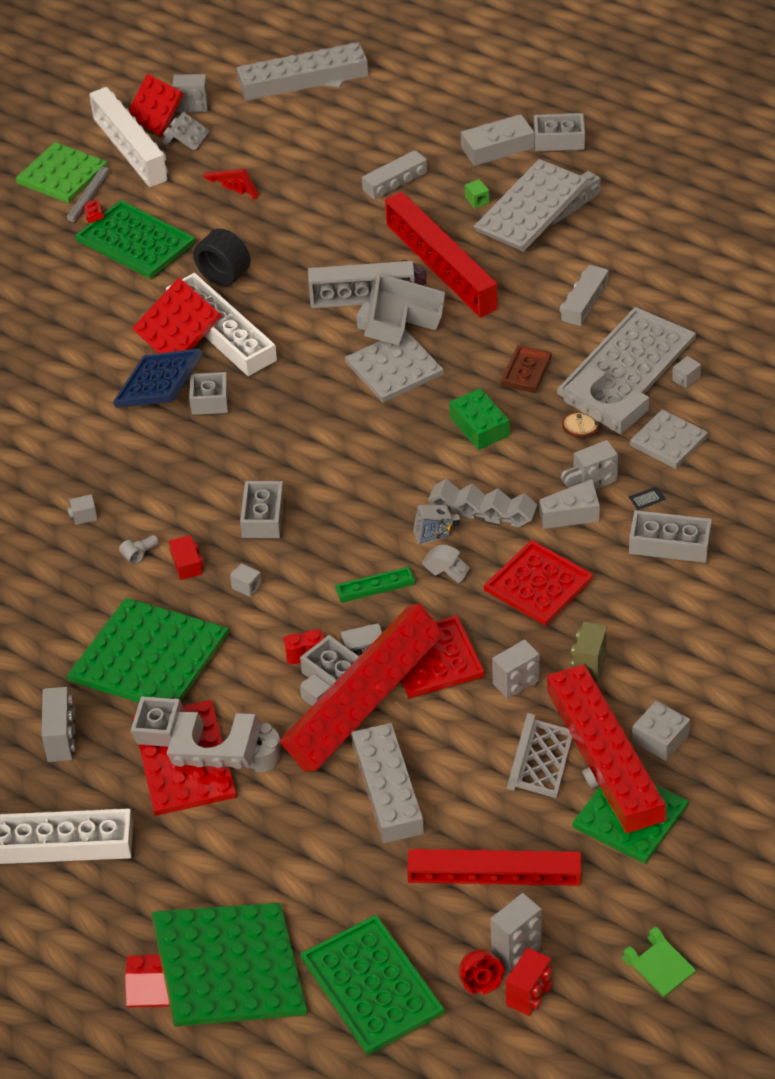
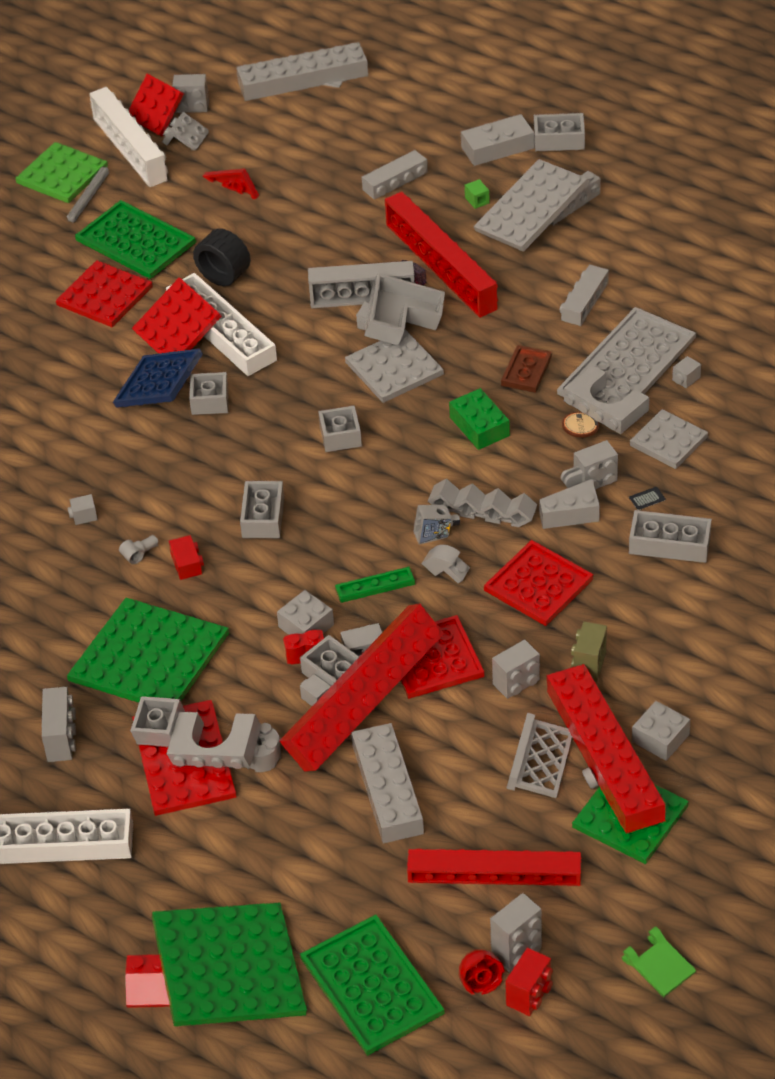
red plate [83,200,104,224] -> none
light grey brick [230,563,262,597] -> none
none -> red plate [56,260,153,328]
none -> light grey brick [277,590,334,635]
none -> light grey brick [318,406,362,452]

